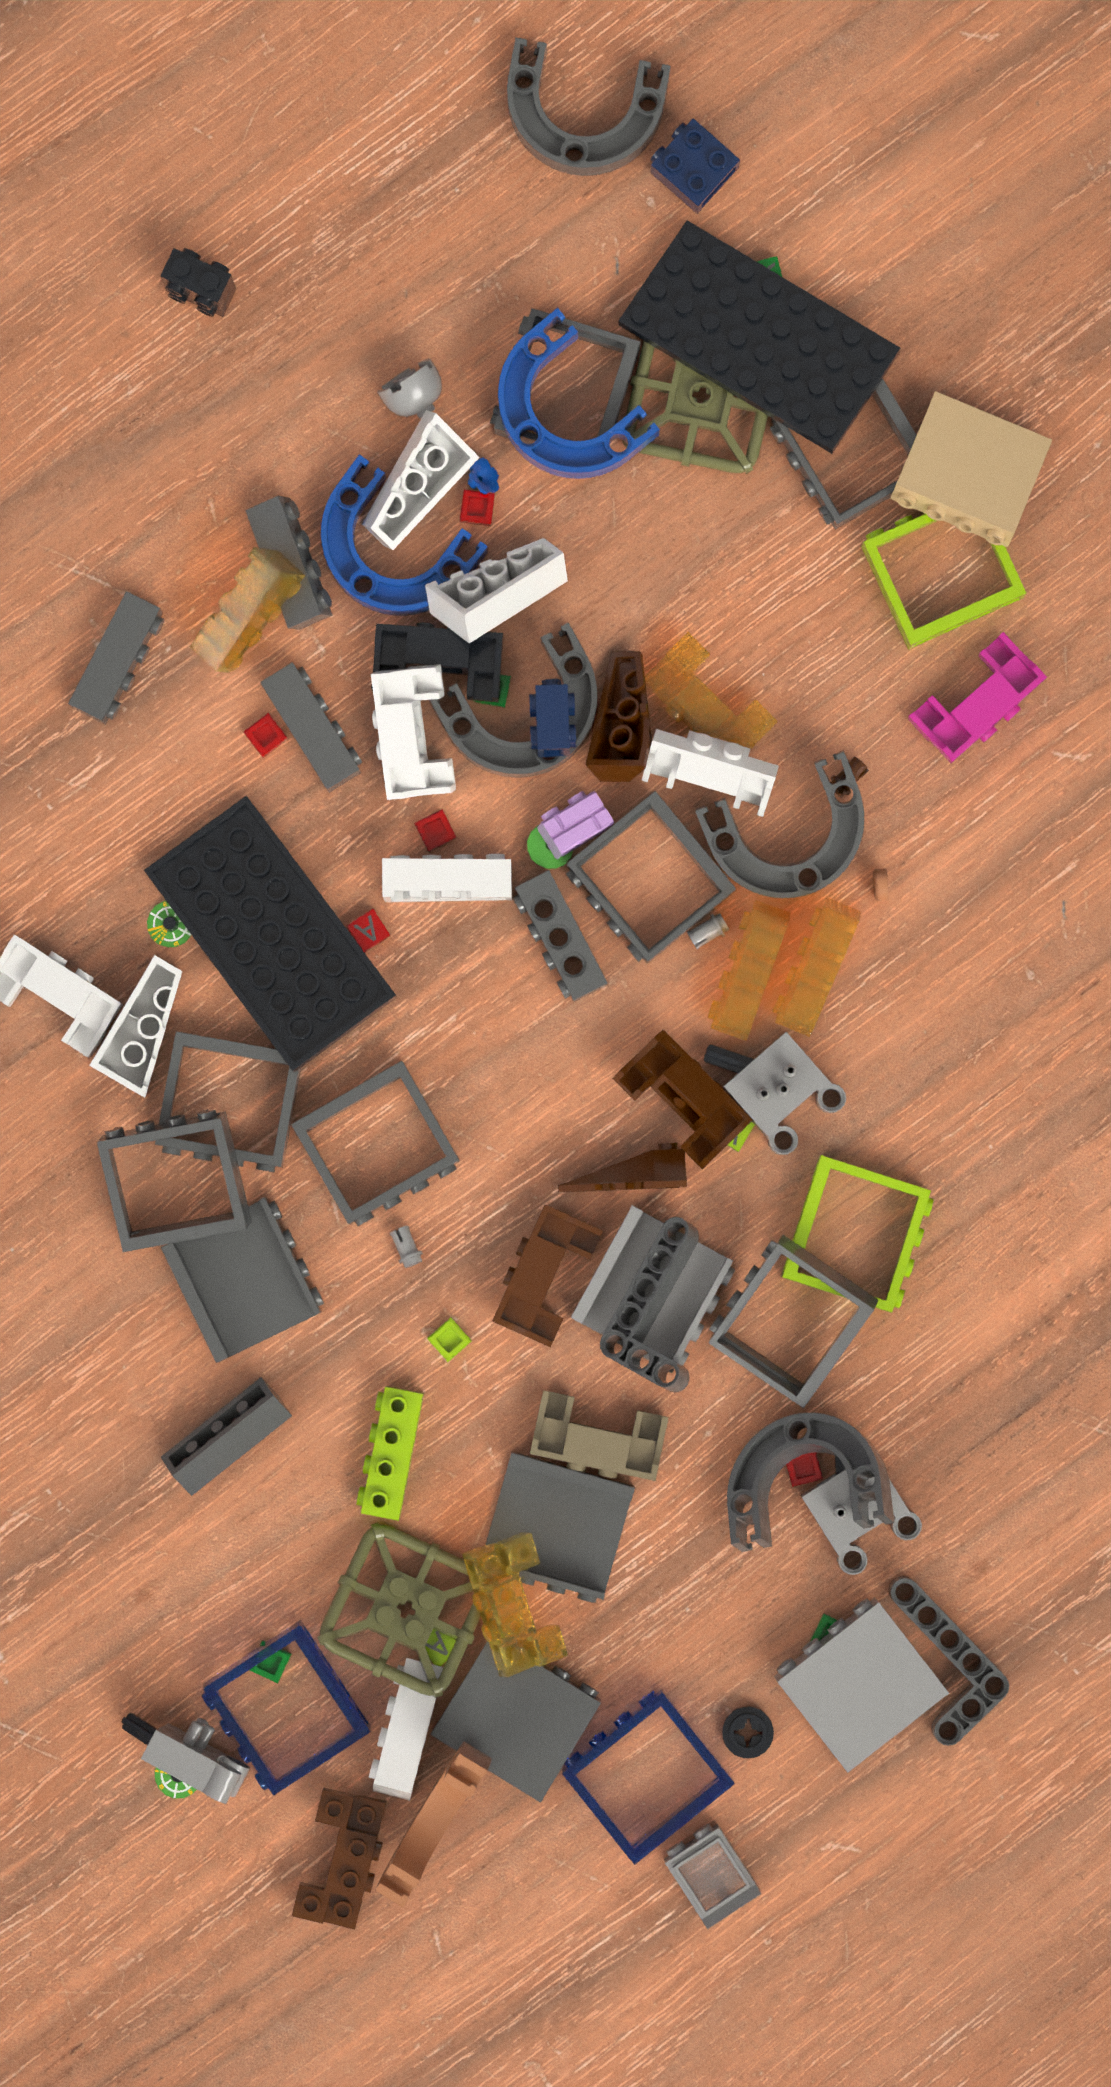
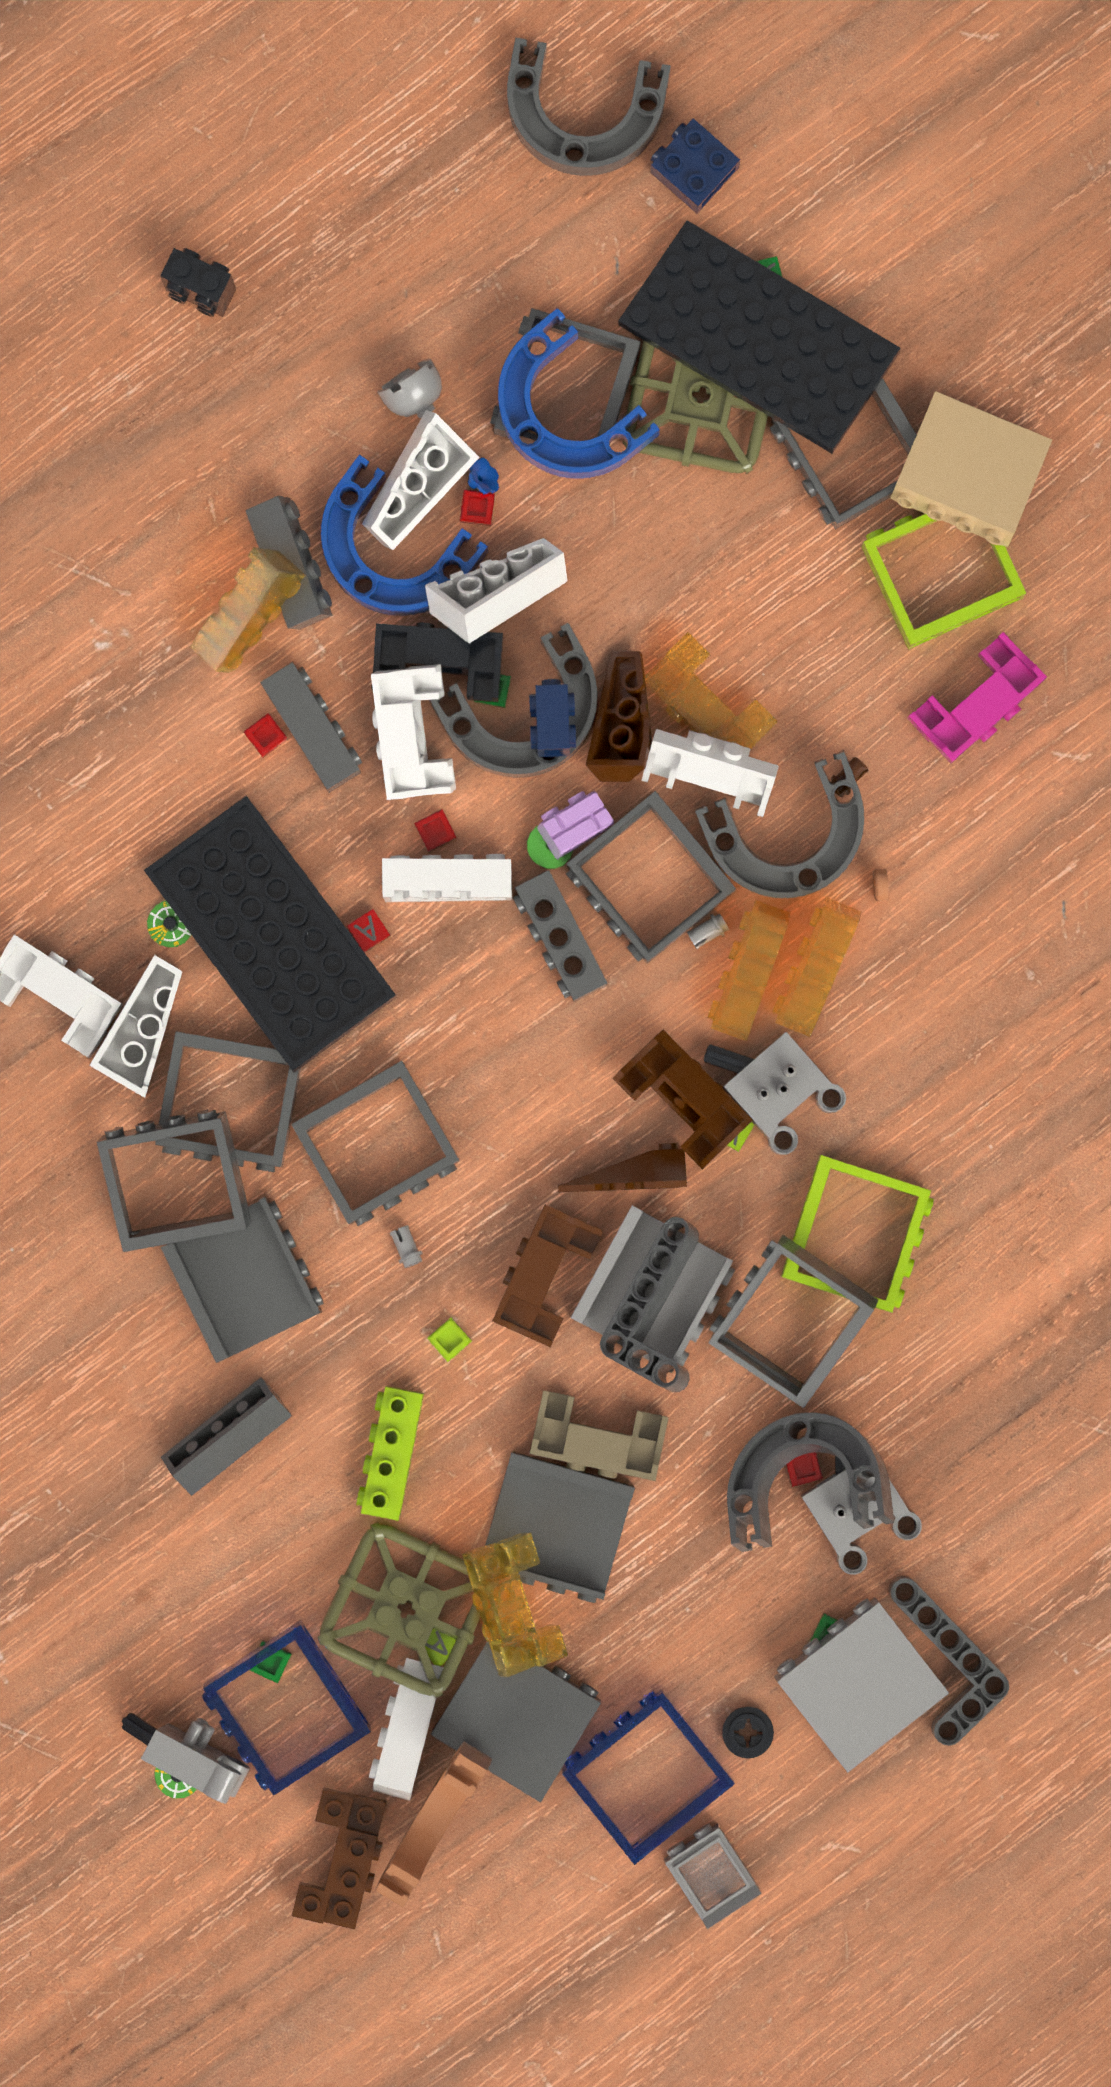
dark grey brick [68,591,165,725] -> none

